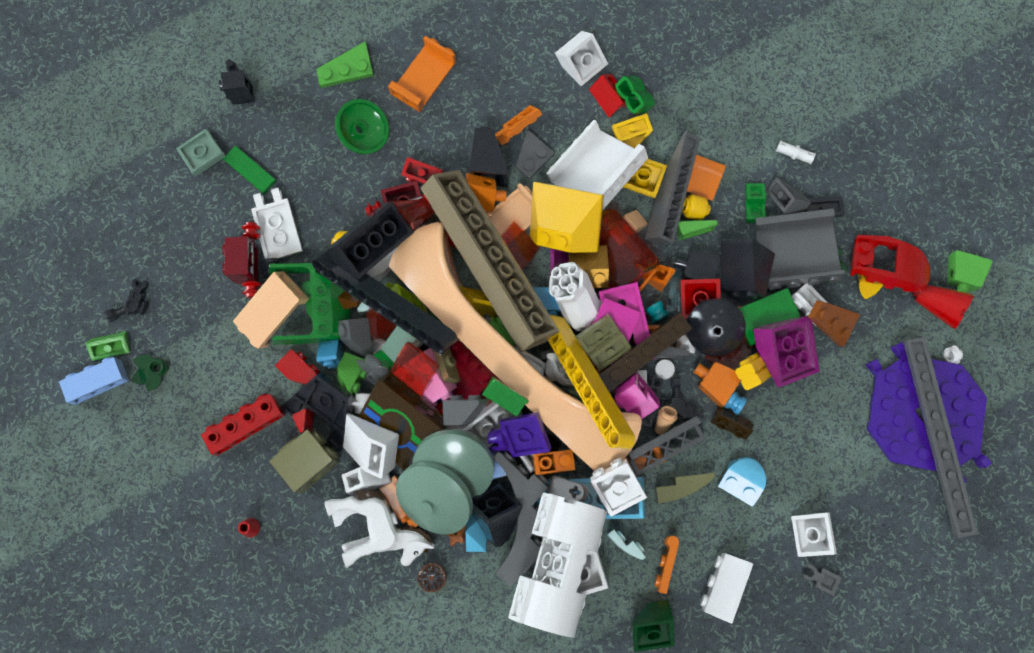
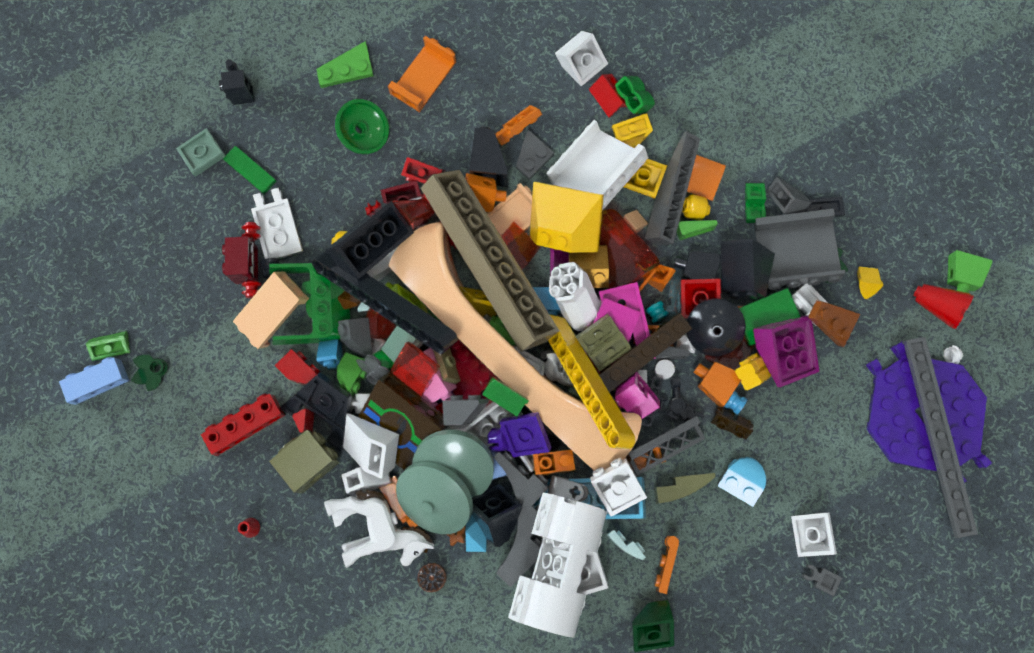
black piece [103,279,148,322] -> none
light nougat cone [655,406,677,435] -> none
white slope [700,553,753,624] -> none
white pin [776,140,816,164] -> none
red slope [850,235,930,292] -> none

